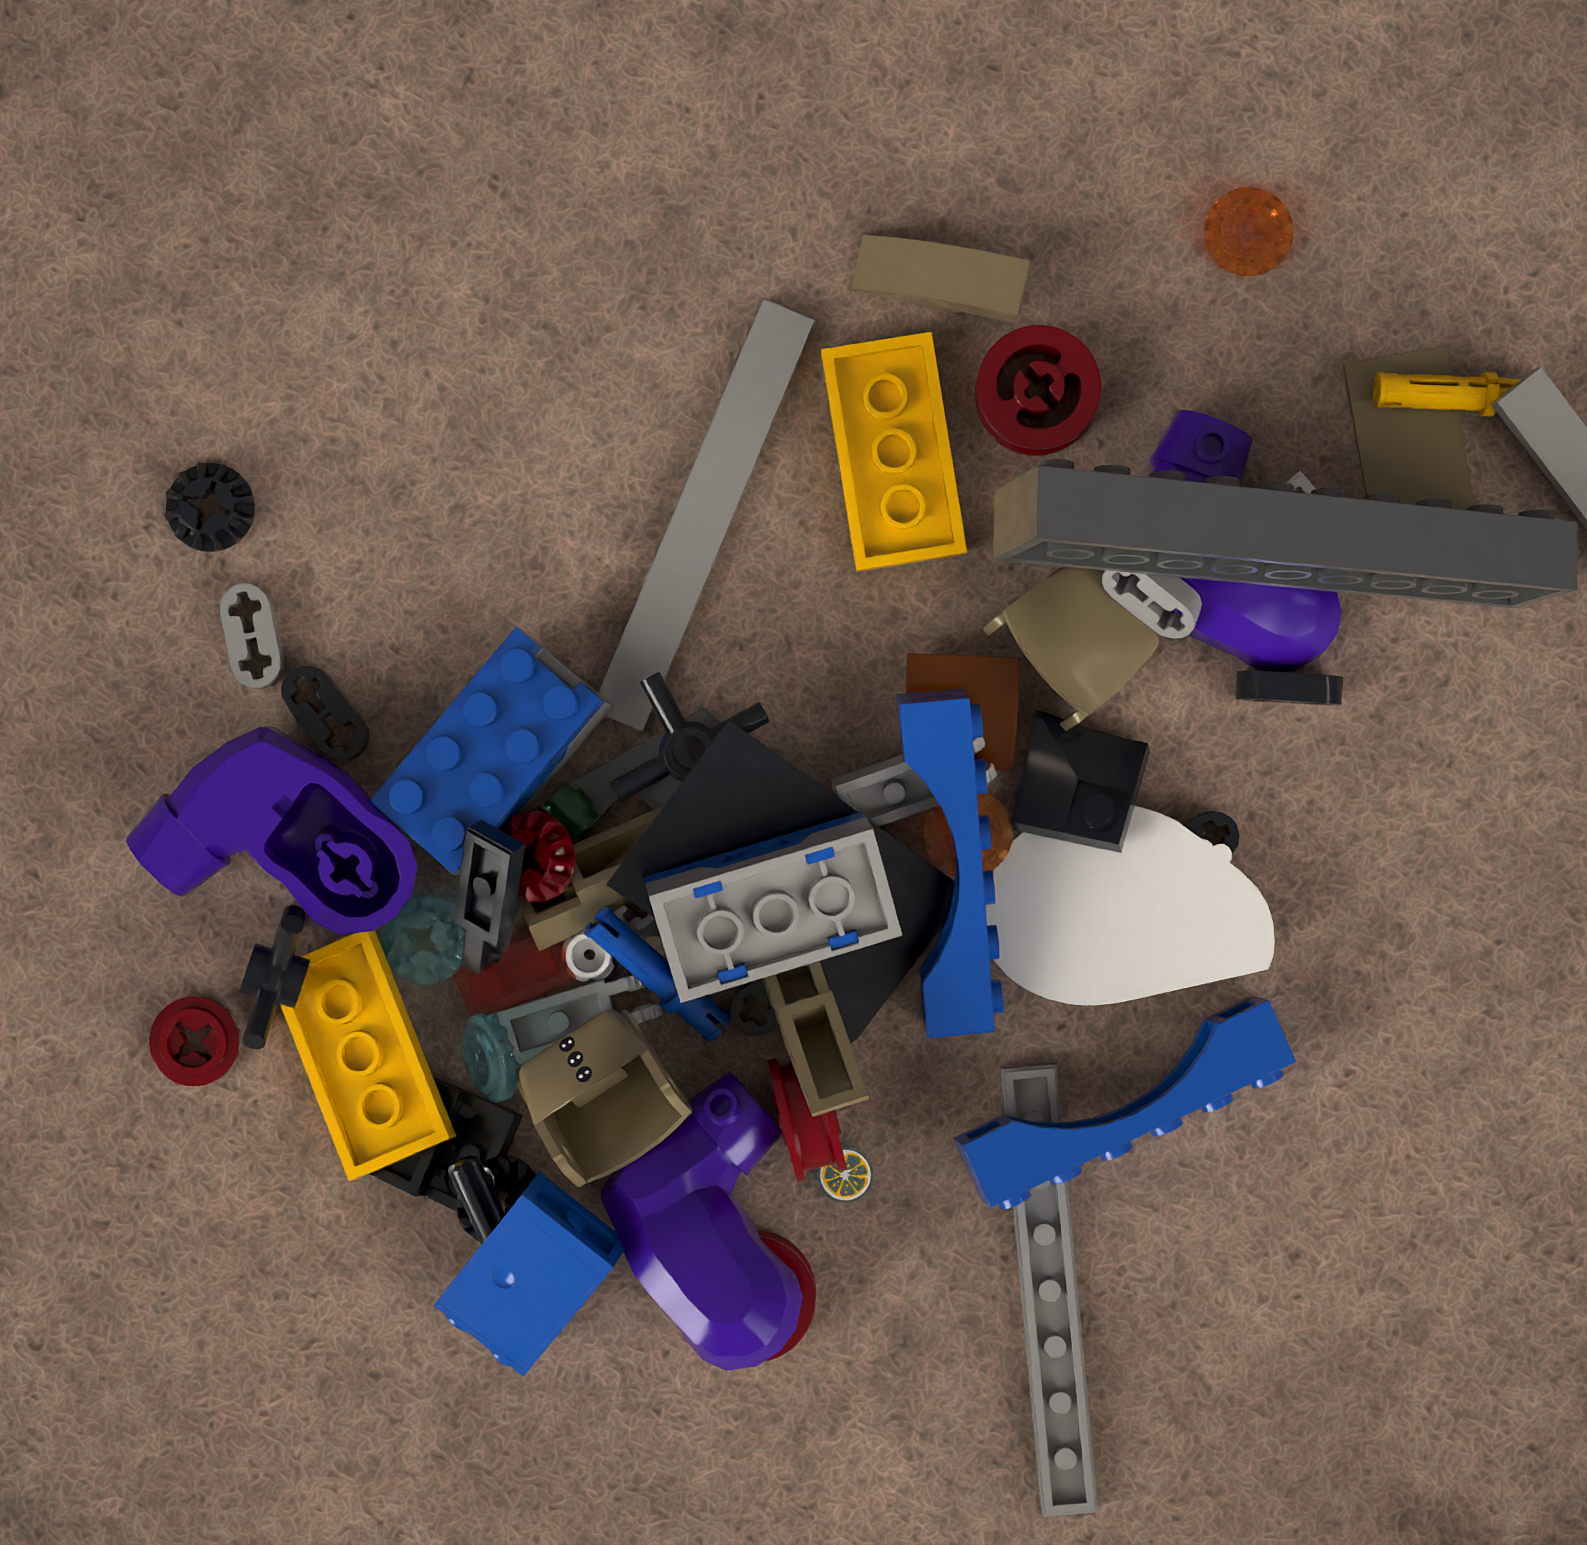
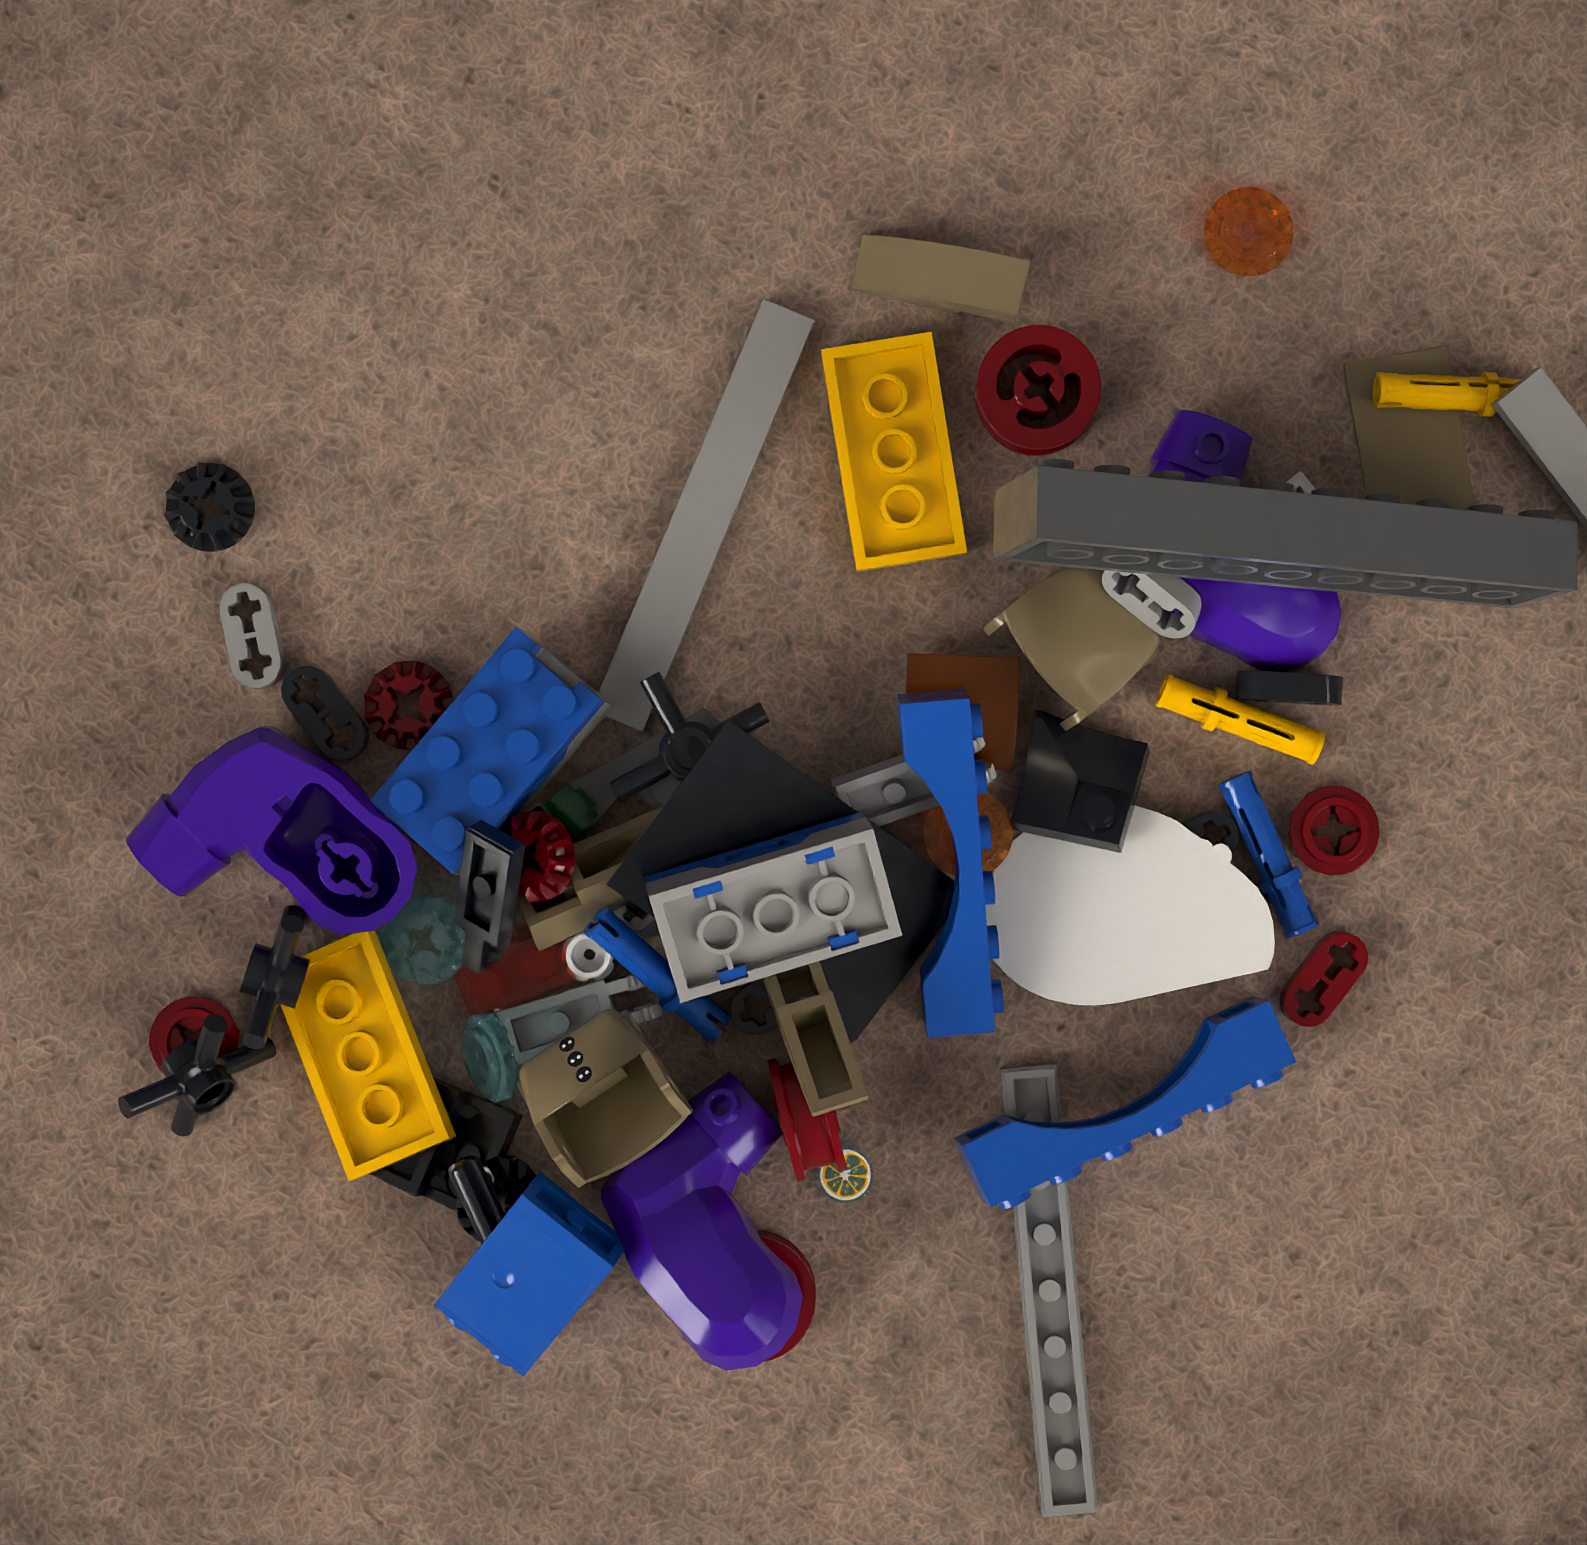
none -> black bar [118,1014,276,1136]
none -> dark red gear [364,661,454,750]
none -> yellow pin [1155,673,1326,765]
none -> blue pin [1217,771,1319,939]
none -> dark red beam [1280,931,1368,1027]
none -> dark red gear [1288,786,1379,875]

